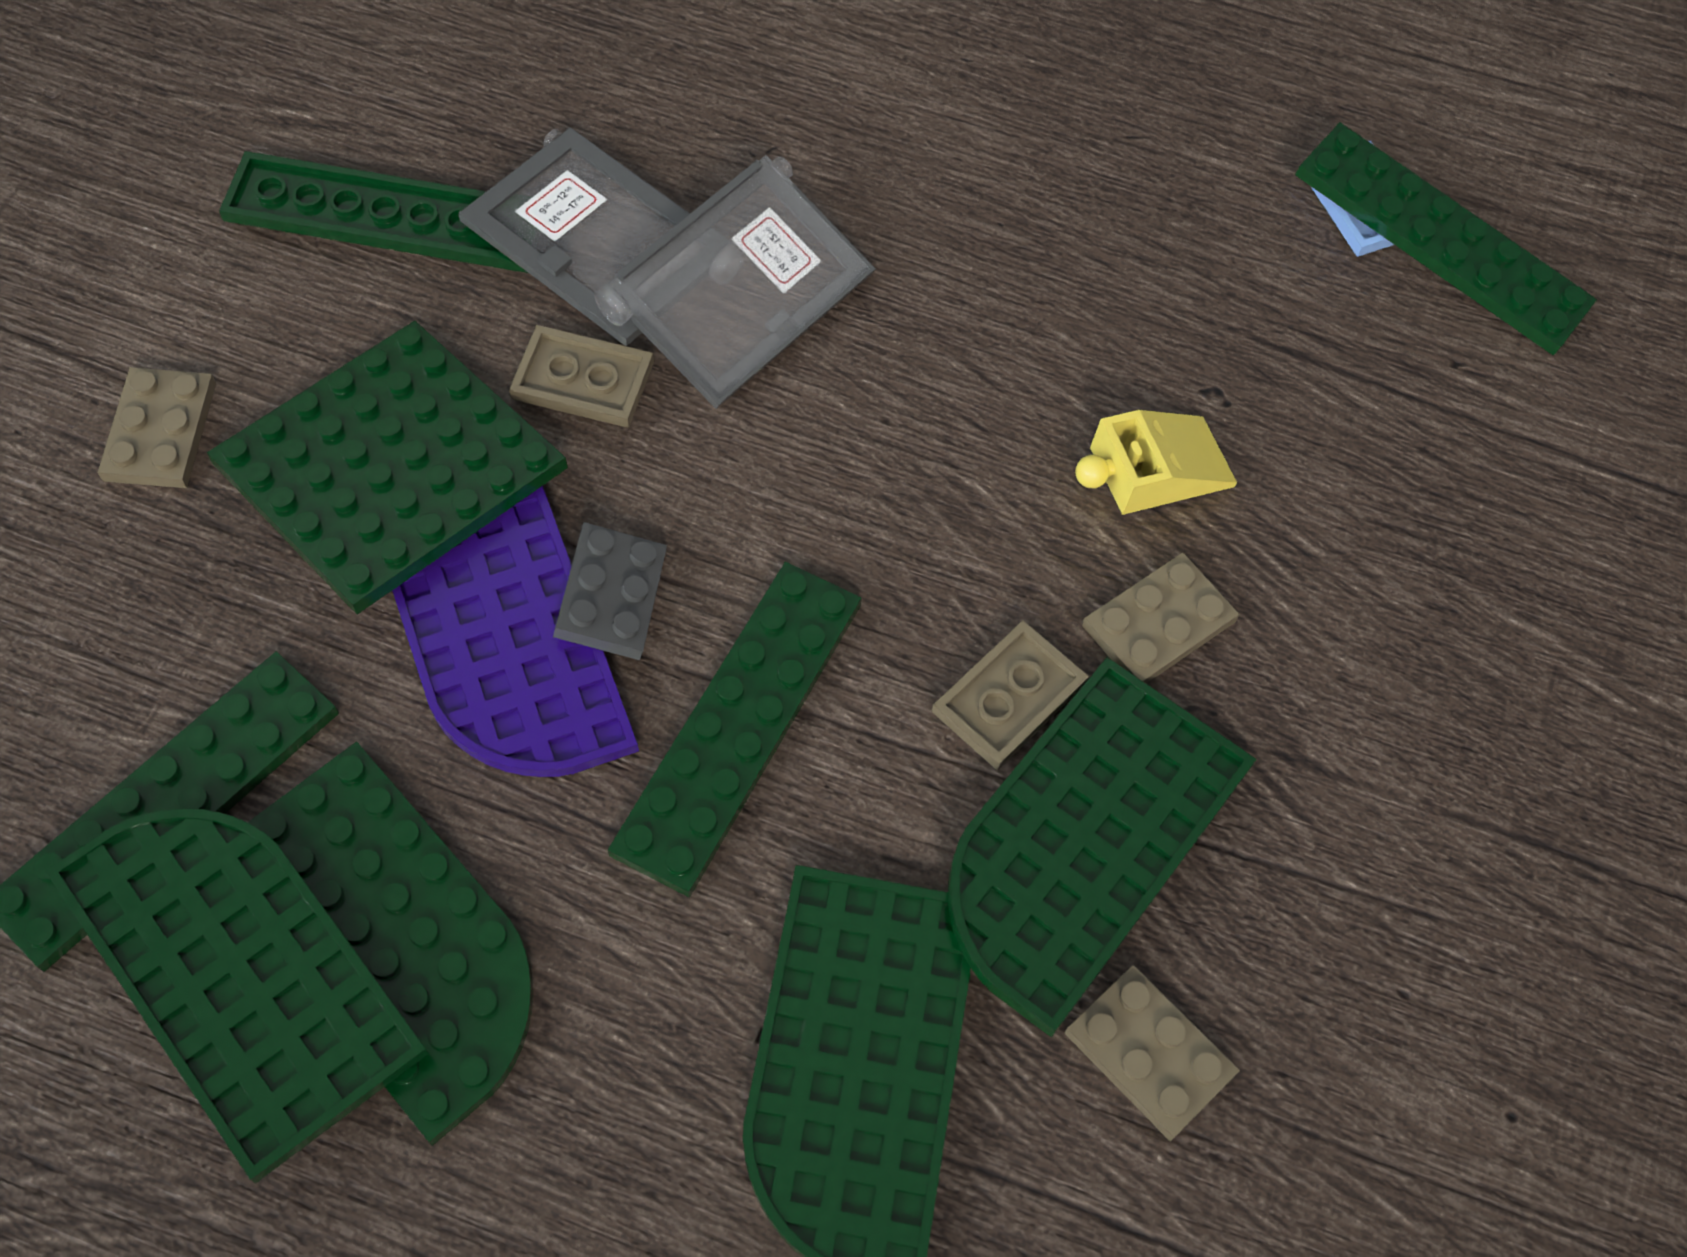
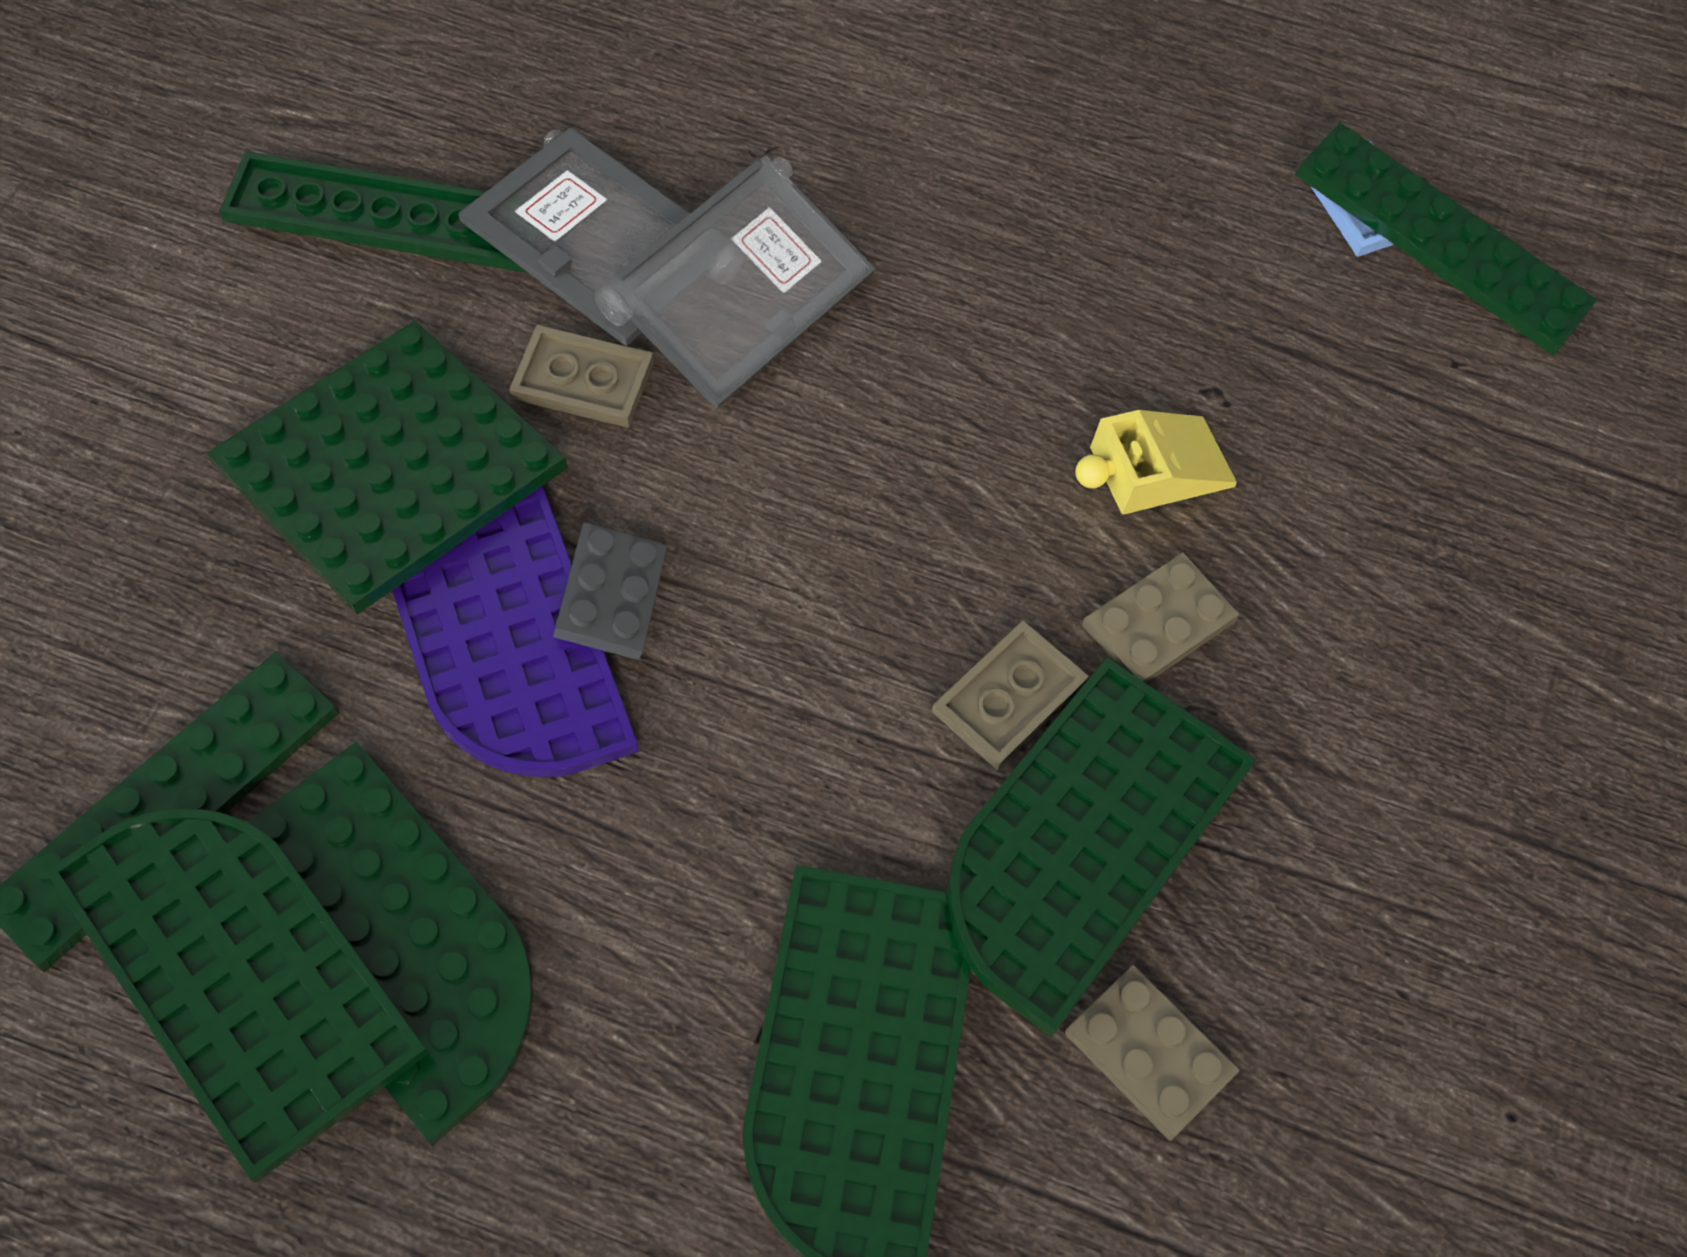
dark tan plate [97,367,216,488] -> none
dark green plate [608,561,862,898] -> none

